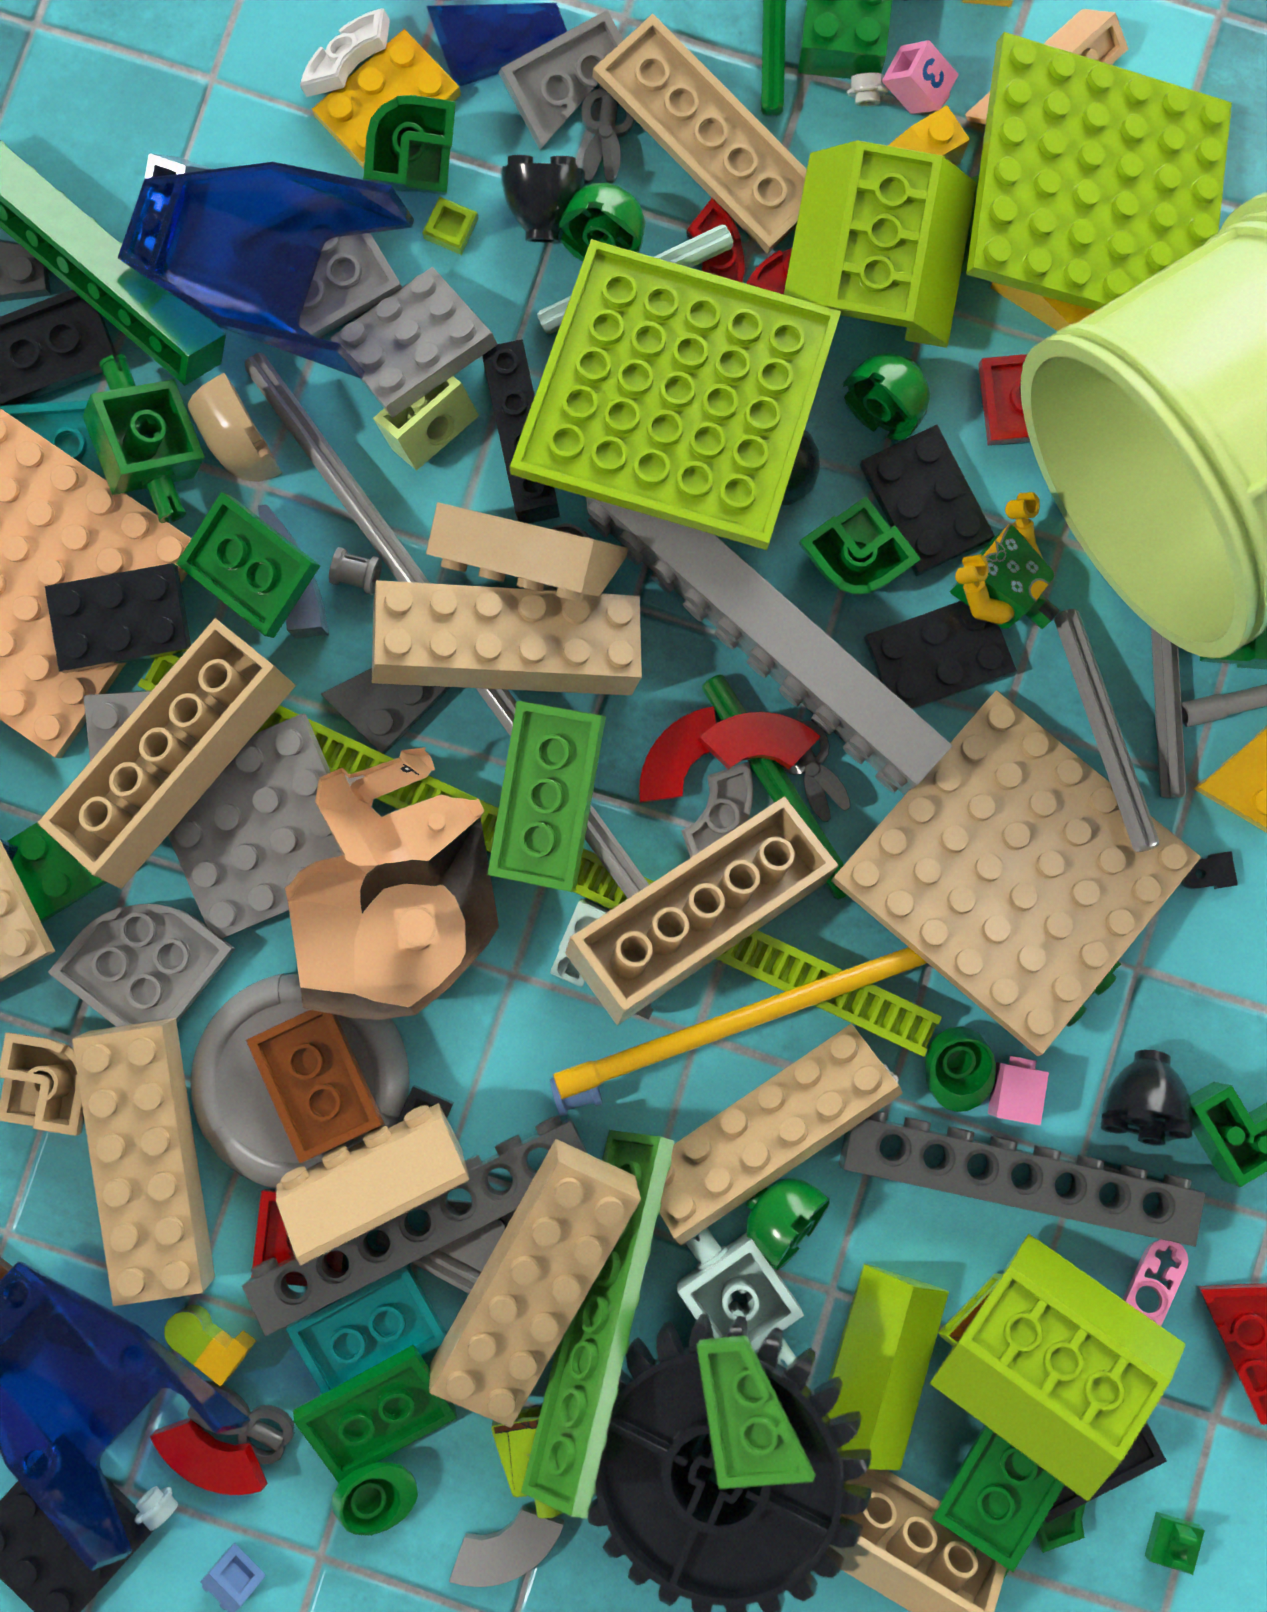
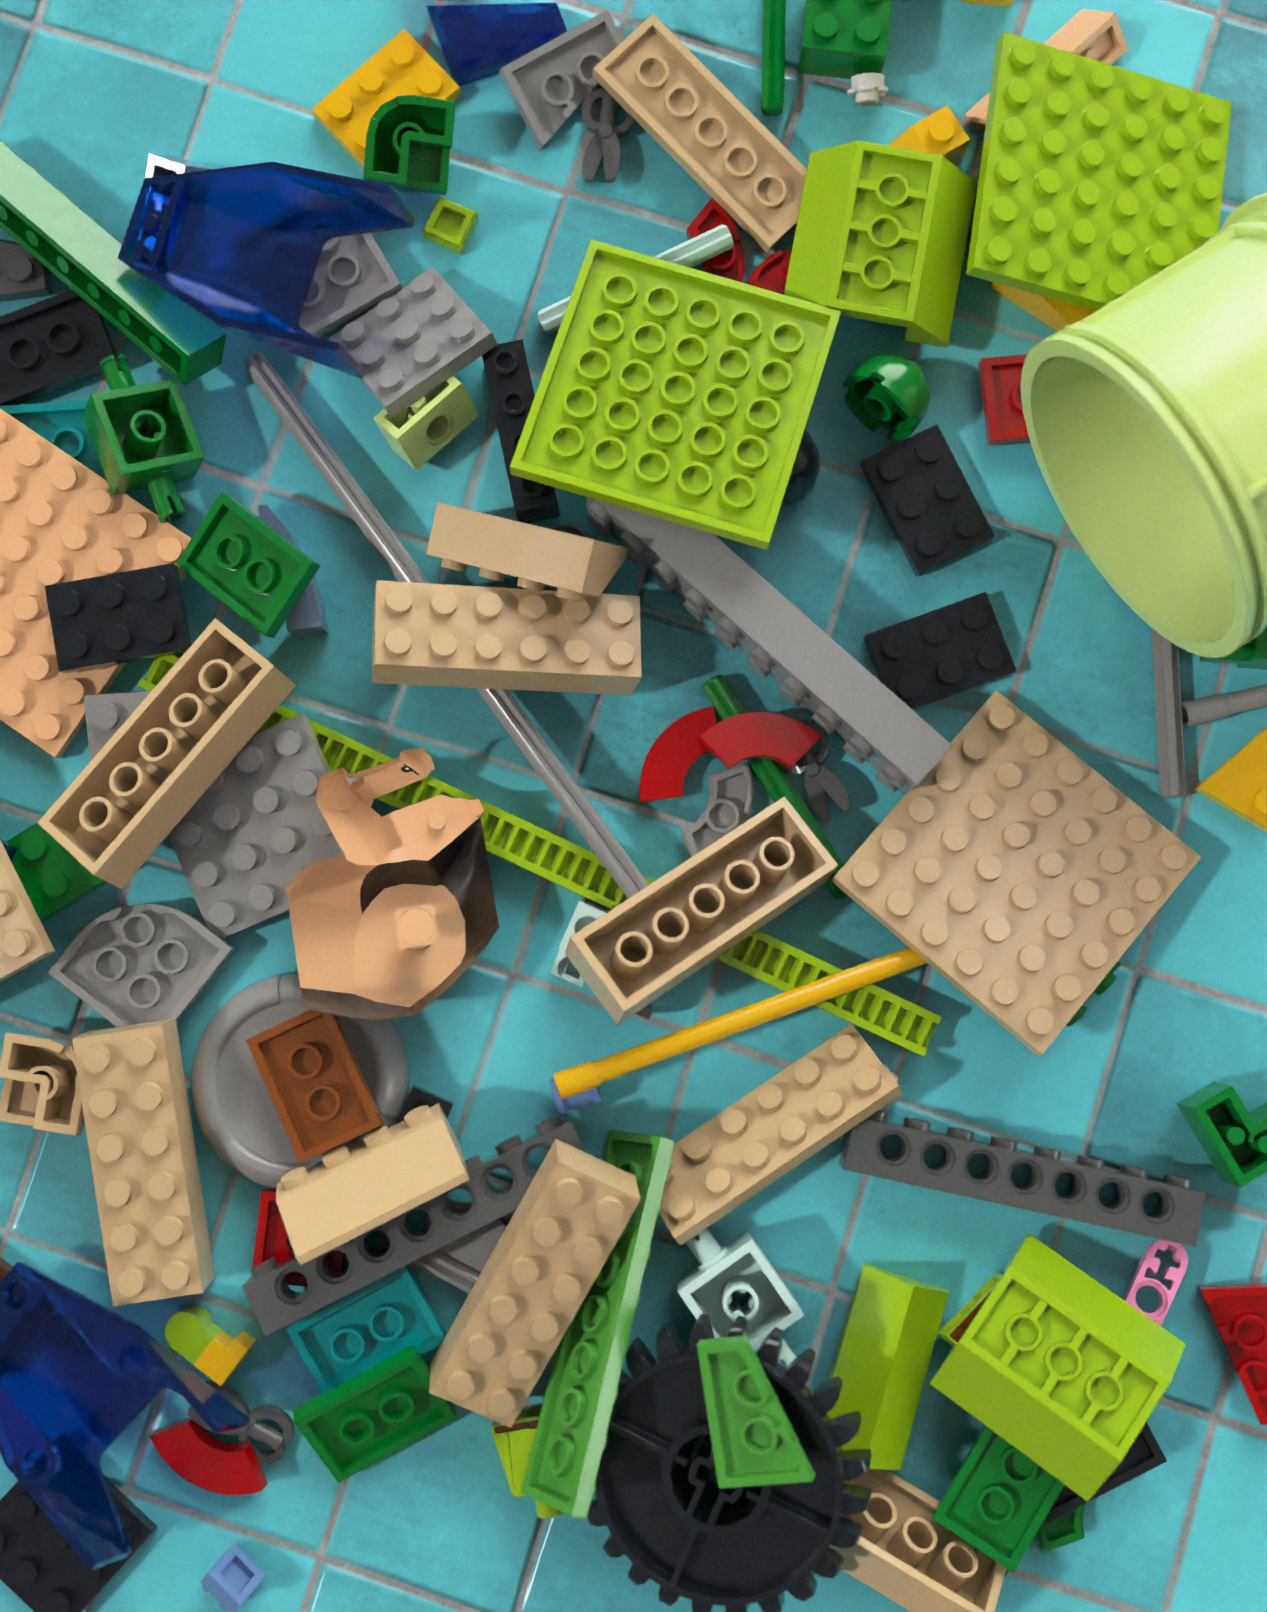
light aqua plate [135,1486,178,1531] -> none
tan brick [188,373,282,482] -> none
white tile [300,8,390,97] -> none
dark grey wing [321,668,451,754] -> none
light grey bush [329,547,382,595] -> none
green hat [331,1462,418,1535] -> none
light grey tile [449,1505,564,1587] -> none
bright green plate [487,701,606,892] -> none
black piece [501,155,585,243] -> none
green cylinder [559,183,646,262] -> none
green cylinder [746,1178,830,1271] -> none
green brick [799,496,921,594] -> none
bright pink brick [882,40,959,114] -> none
green hat [925,1027,996,1112] -> none
torso [949,492,1059,629] -> none
bright pink brick [987,1056,1049,1126] -> none
light grey axle [1054,609,1159,852] -> none
black piece [1101,1050,1193,1146] -> none
green tile [1144,1512,1205,1575] -> none
black piece [1181,851,1238,889] -> none

